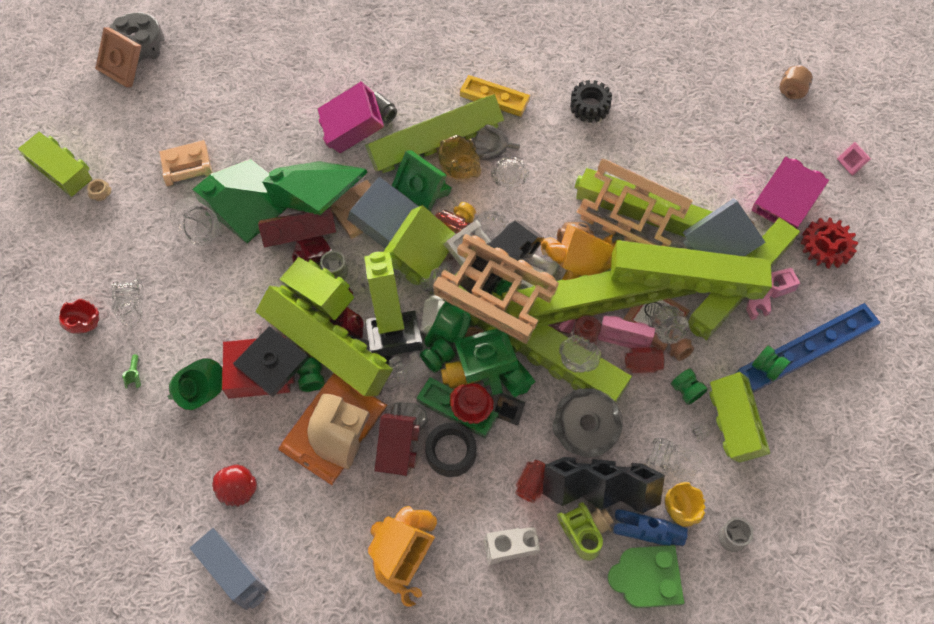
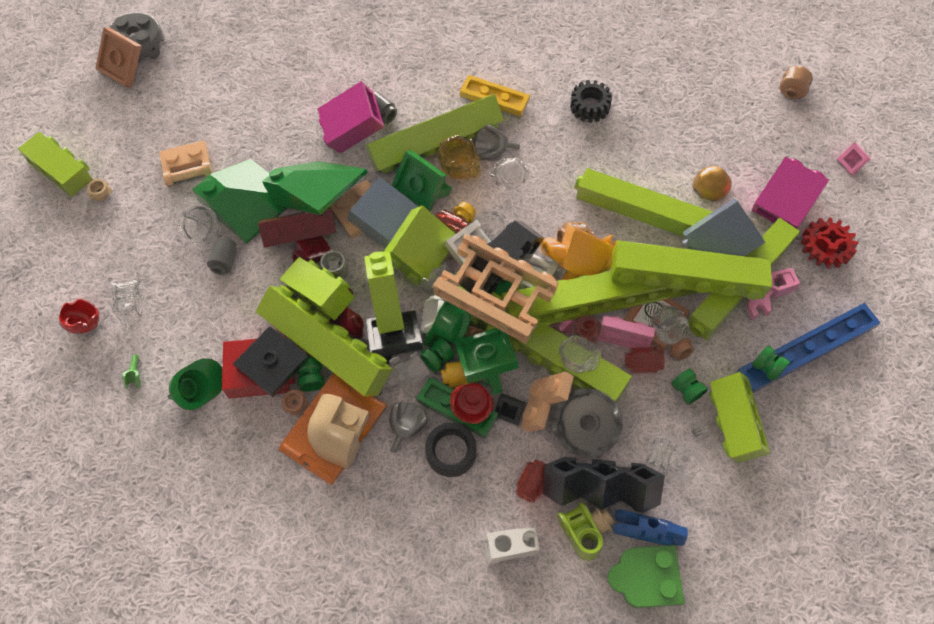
sand blue brick [190,528,269,610] -> none
red hair [212,464,257,507] -> none
light orange torso [368,506,437,607] -> none
dark red brick [374,413,421,476] -> none
green hips [499,359,536,398] -> none
light nougat fence [577,159,693,247] -> none
yellow hair [664,482,706,527] -> none
light grey wheel [718,518,754,552] -> none
none -> dark grey brick [207,237,237,275]
none -> nougat plate [282,390,308,415]
none -> light nougat plate [521,371,574,432]
none -> pearl gold hair [692,166,732,201]

